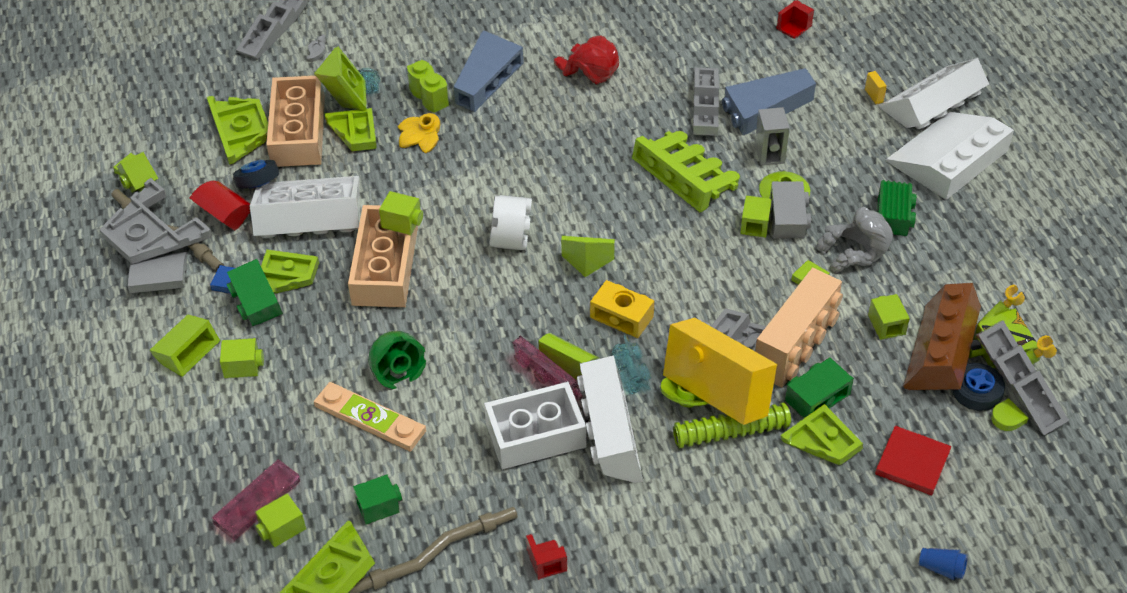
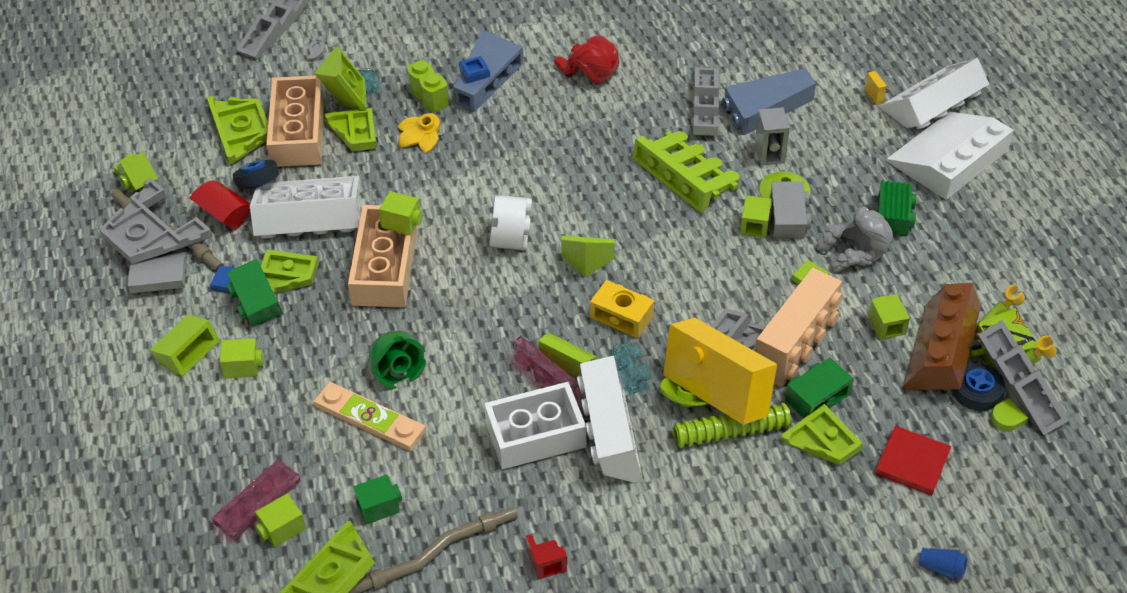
red panel [777,0,814,39] -> none
none -> blue tile [459,56,490,83]

